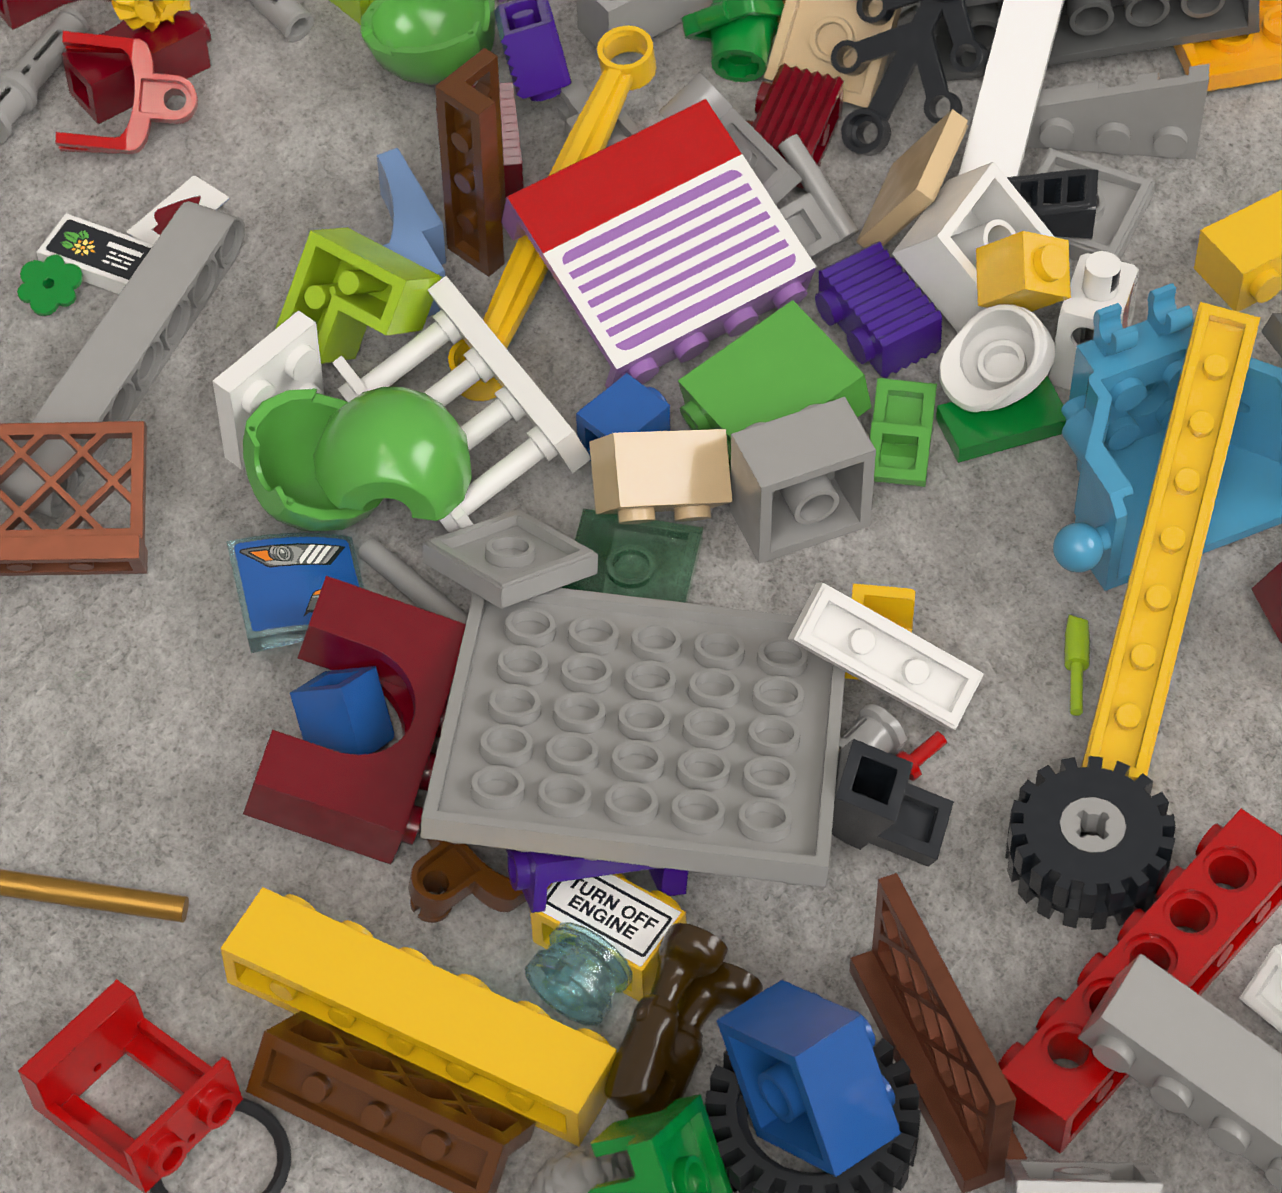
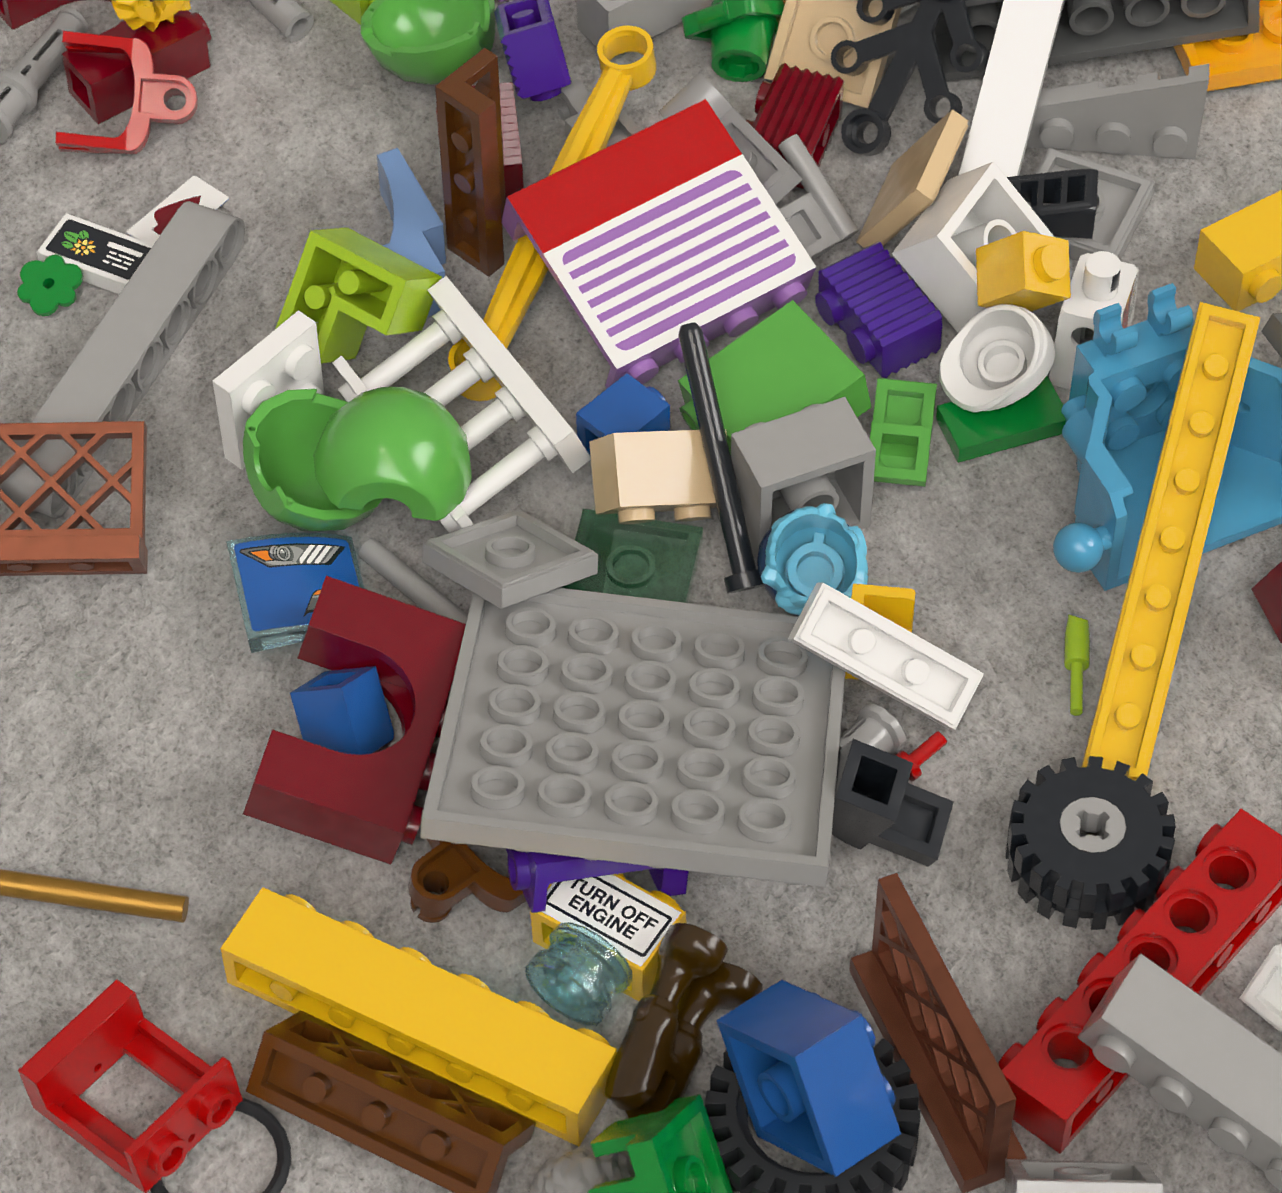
none -> black bar [678,322,764,594]
none -> medium azure hair [757,503,868,616]

